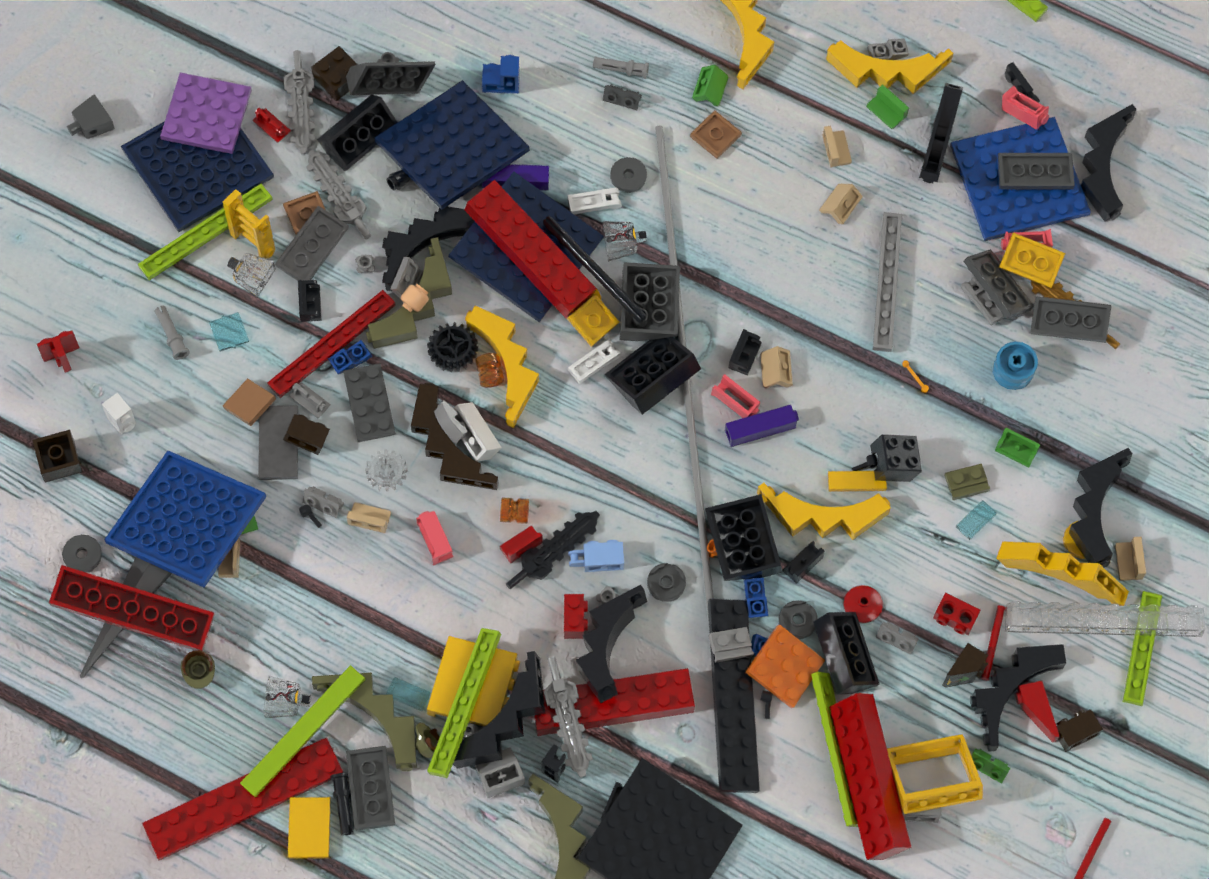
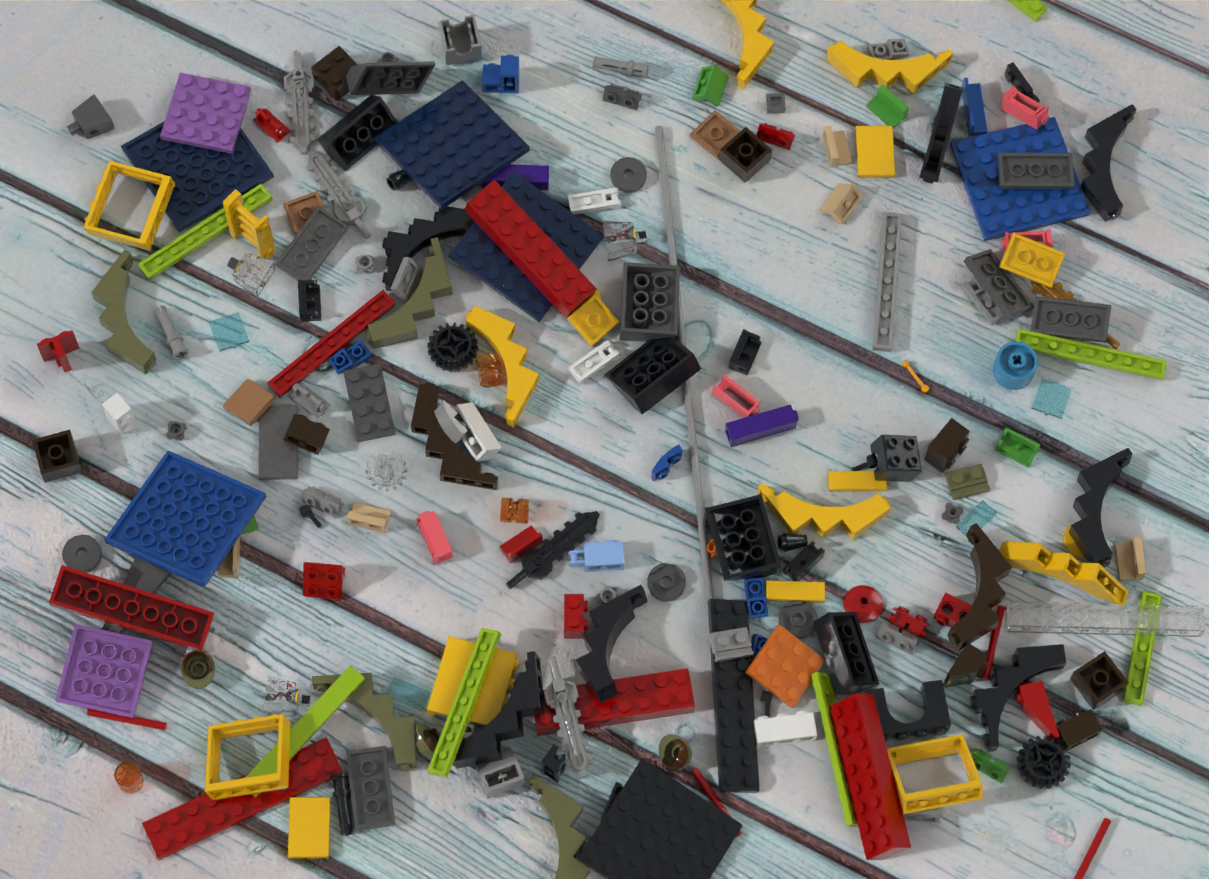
light nougat head [401,284,429,312] -> none
black axle [543,216,646,323] -> none
tan panel [760,346,793,388] -> none
none -> medium lavender plate [55,624,153,718]
none -> yellow window [83,160,175,251]
none -> red bar [87,709,167,730]
none -> olive arch [91,250,156,374]
none -> clear orange wheel [114,761,144,794]
none -> flat silver plate [166,421,187,441]
none -> yellow window [205,714,291,800]
none -> red bracket [303,562,345,600]
none -> light grey piece [439,15,482,65]
none -> blue slope [651,444,683,481]
none -> olive piece [659,734,693,771]
none -> red bar [691,767,742,838]
none -> dark brown brick [719,127,772,183]
none -> white brick [753,711,817,748]
none -> red hinge [756,123,795,150]
none -> flat silver plate [766,93,786,113]
none -> yellow tile [766,580,825,603]
none -> black cone [778,533,808,552]
none -> yellow tile [855,126,895,178]
none -> black arch [863,680,951,742]
none -> red hinge [888,606,930,637]
none -> dark brown brick [924,418,970,473]
none -> flat silver plate [942,503,964,524]
none -> dark brown arch [947,523,1012,650]
none -> blue panel [962,78,988,136]
none -> lime plate [1015,328,1167,381]
none -> black gear [1016,735,1071,789]
none -> clear light blue piece [1032,379,1071,419]
none -> dark brown brick [1070,651,1129,711]

